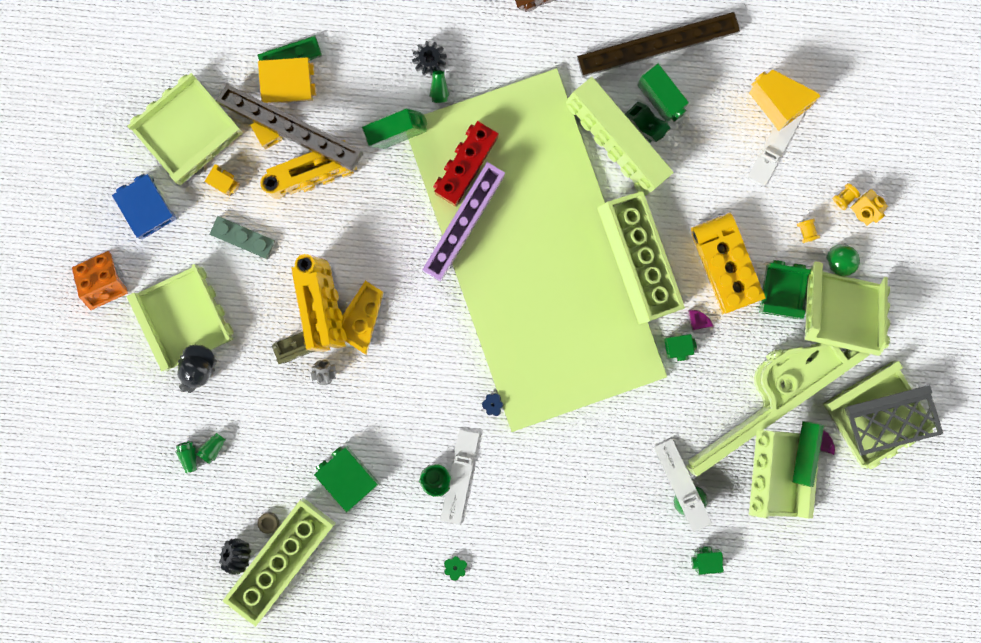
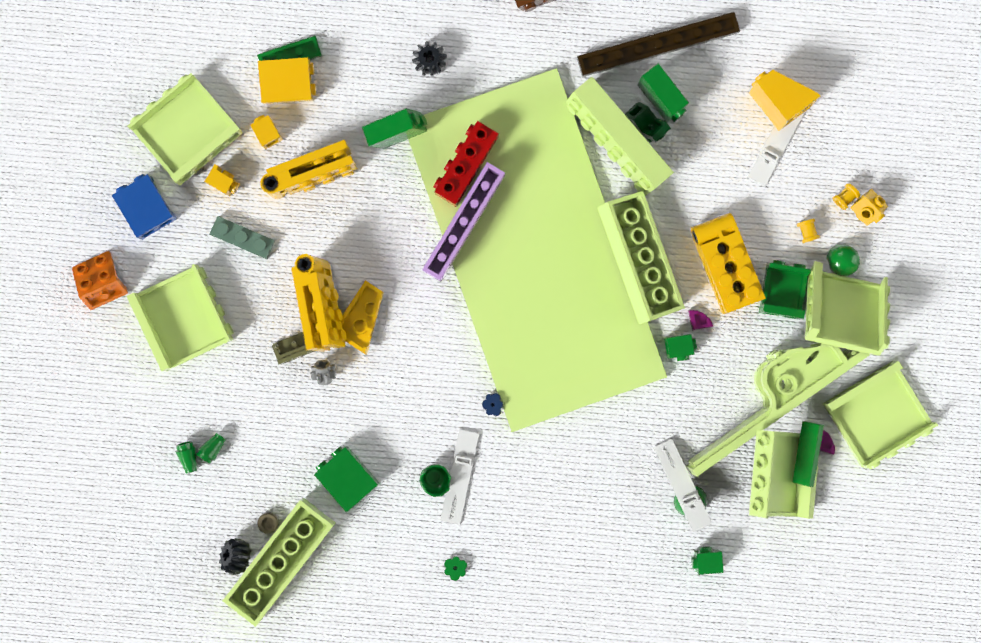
black hair [177,344,217,393] -> none
plate [216,84,364,171] -> none
green cone [429,71,450,103] -> none
dark grey fence [844,385,944,456] -> none

